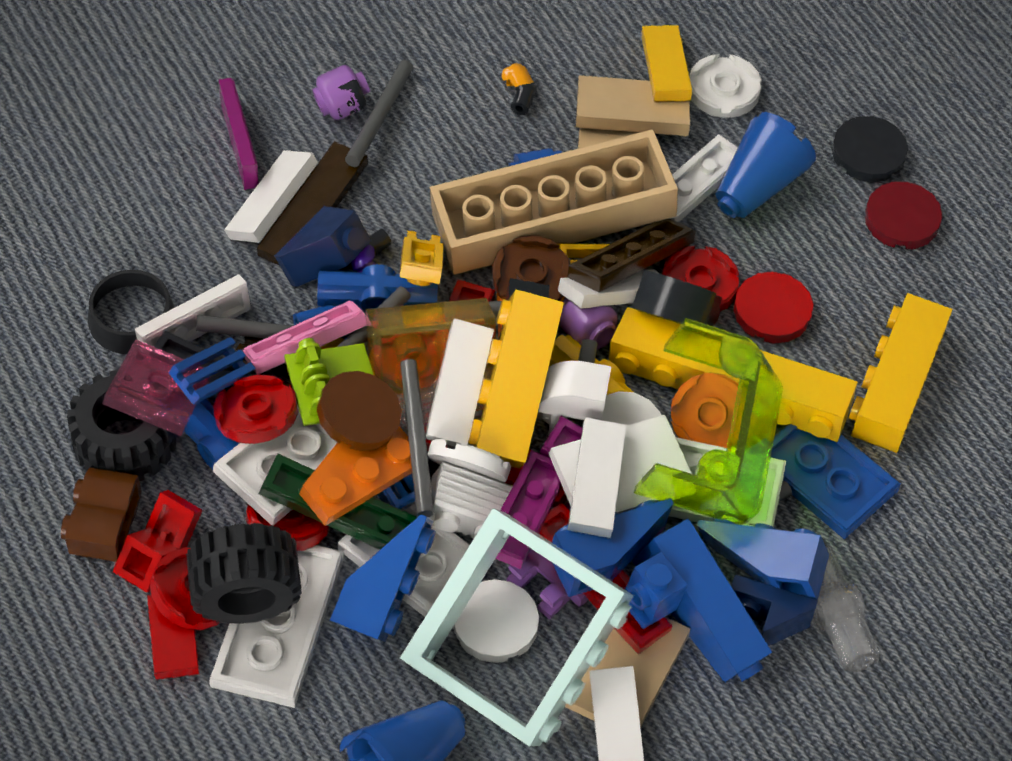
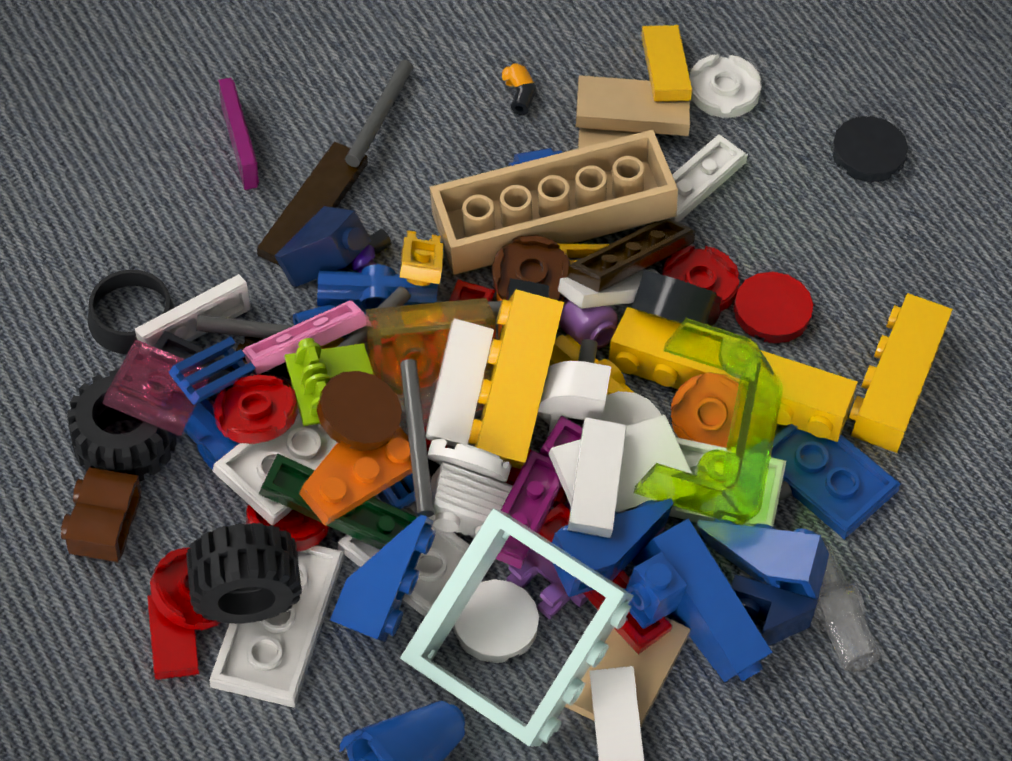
red slope [112,490,203,592] -> none
white tile [224,150,318,243] -> none
medium lavender head [312,65,370,120] -> none
blue cone [716,112,816,218] -> none
dark red tile [865,182,942,249] -> none

